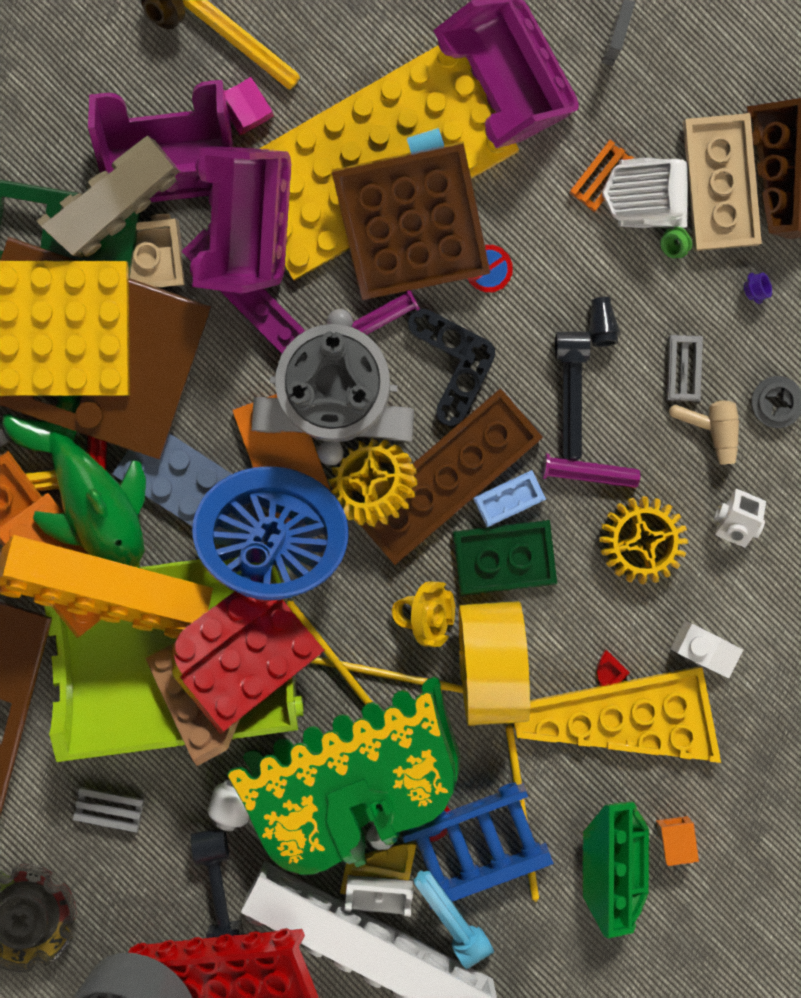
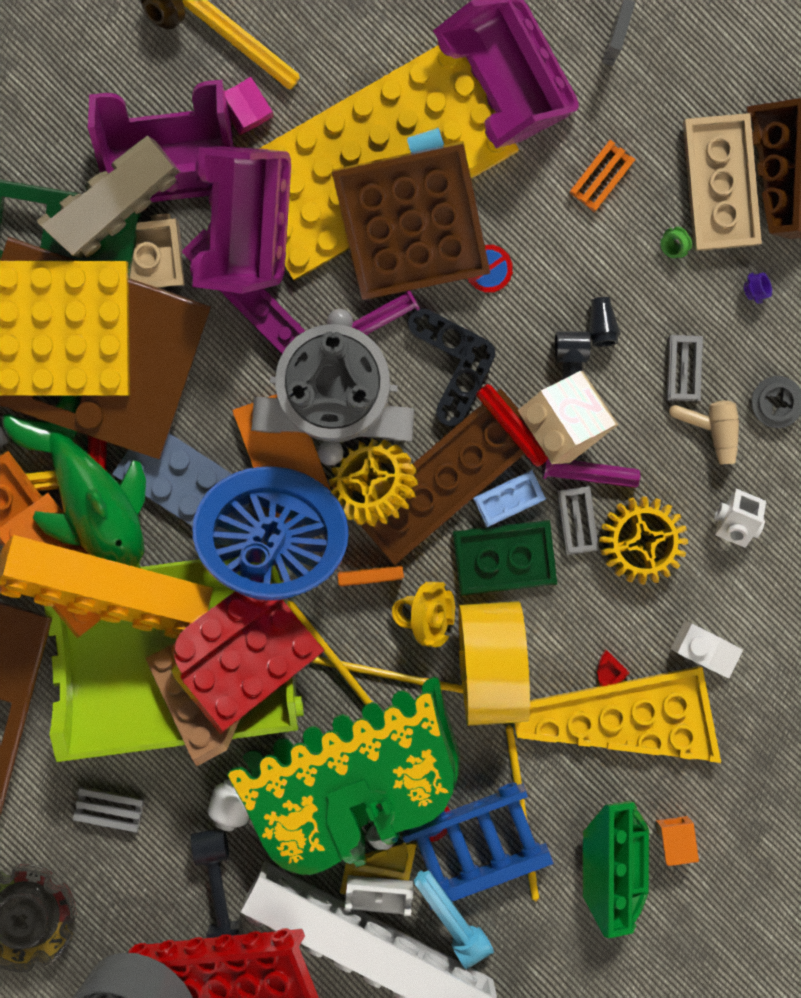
white piece [602,158,688,228] -> none
none -> orange tile [337,565,404,587]
none -> red axle [476,384,548,467]
none -> tan slope [518,371,618,464]
none -> light grey tile [557,486,599,555]

